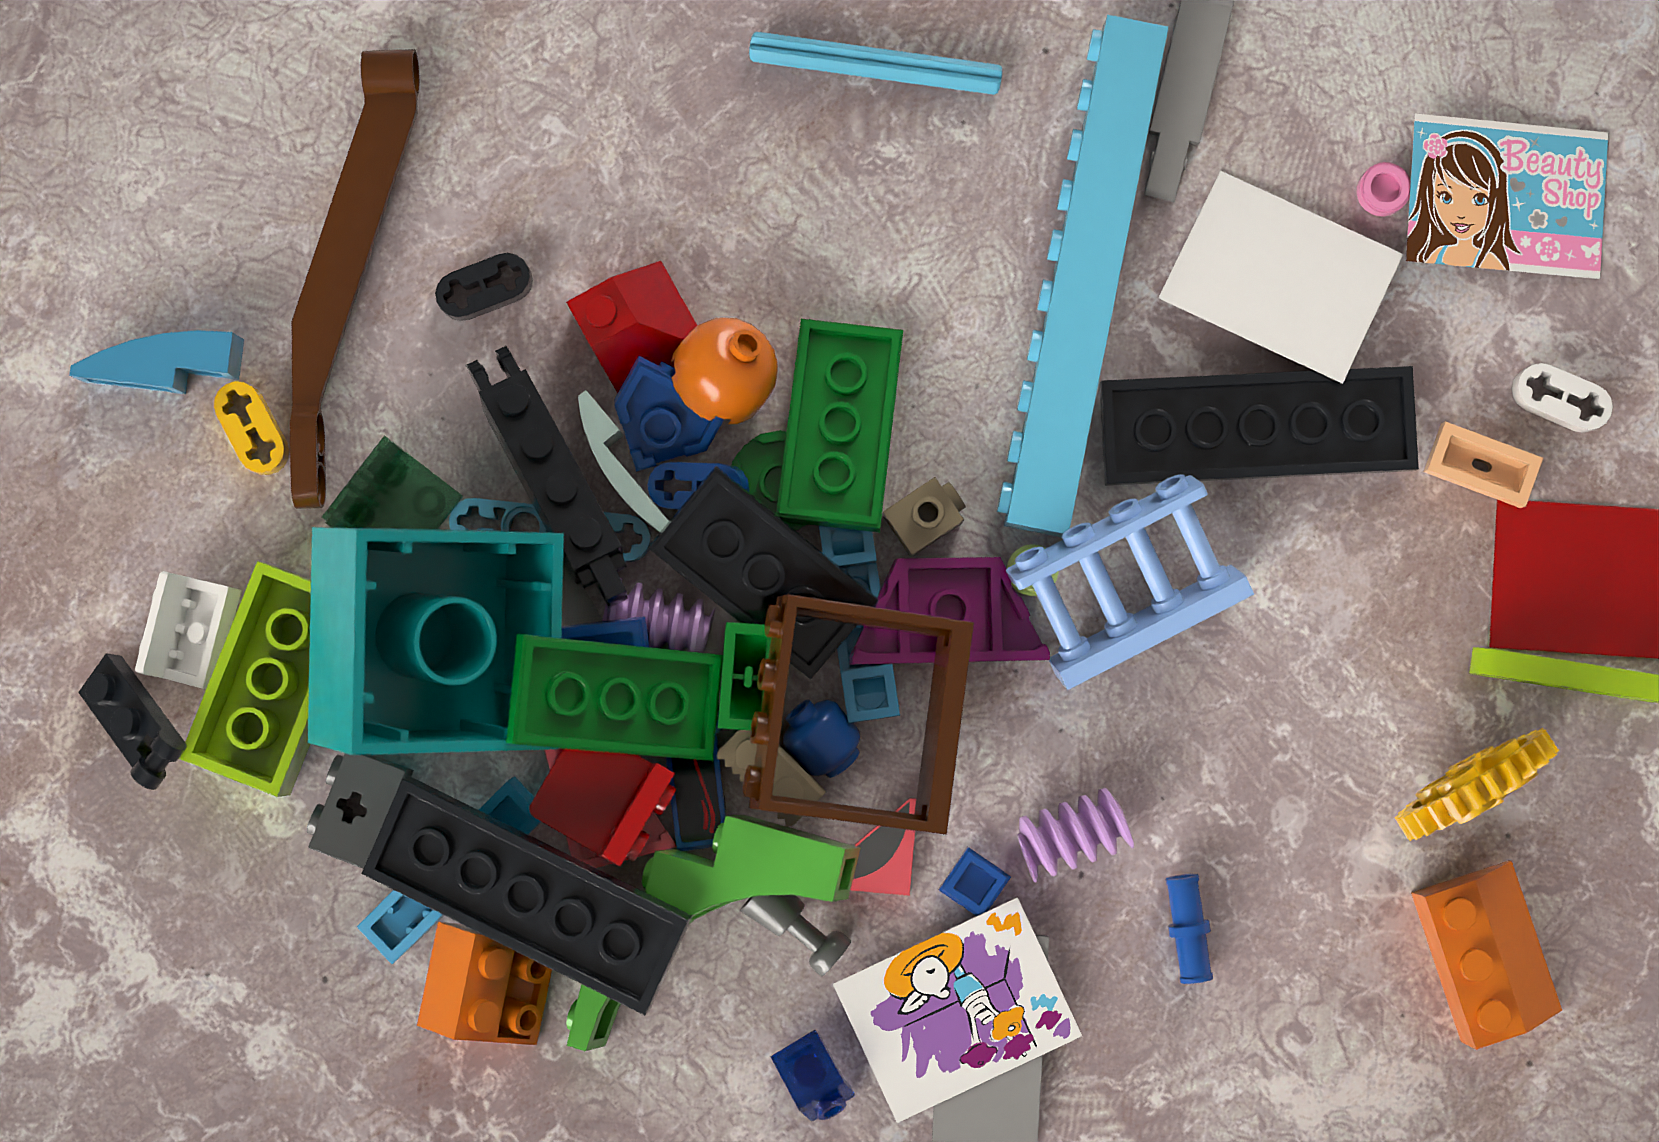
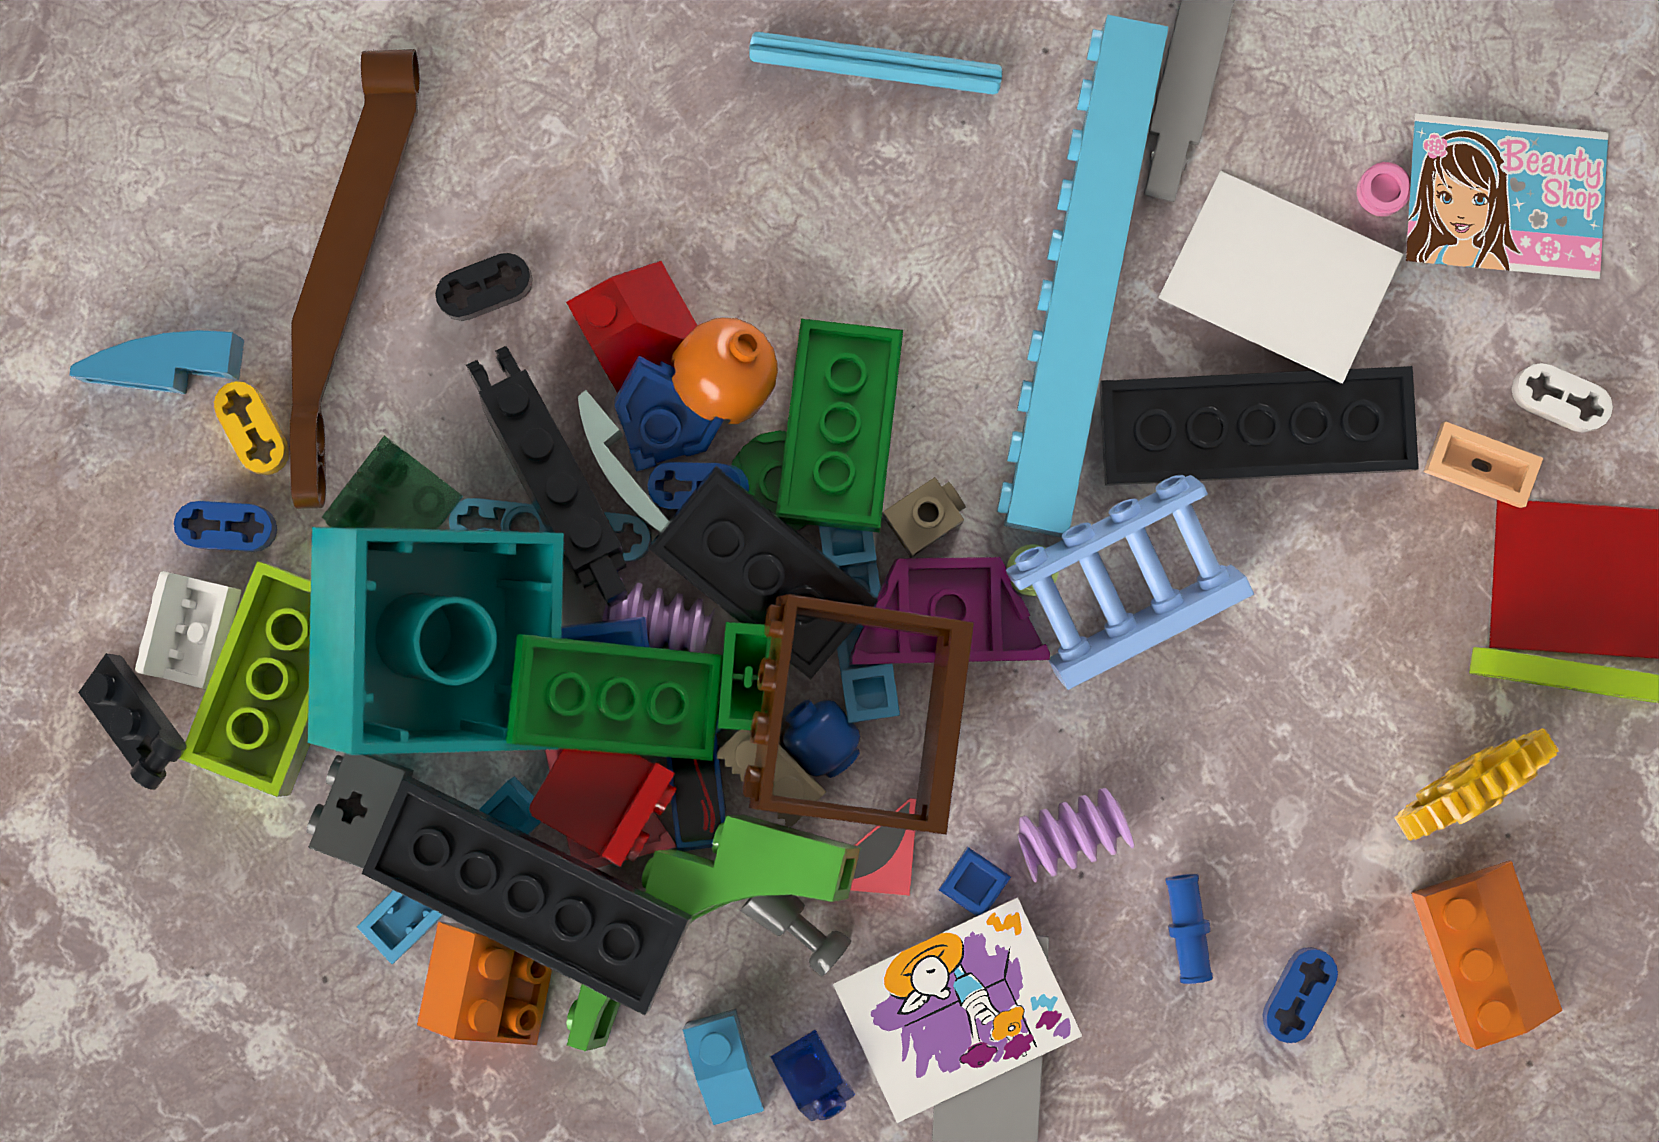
none -> blue beam [174,501,277,552]
none -> dark azure slope [683,1009,764,1125]
none -> blue beam [1262,947,1338,1043]

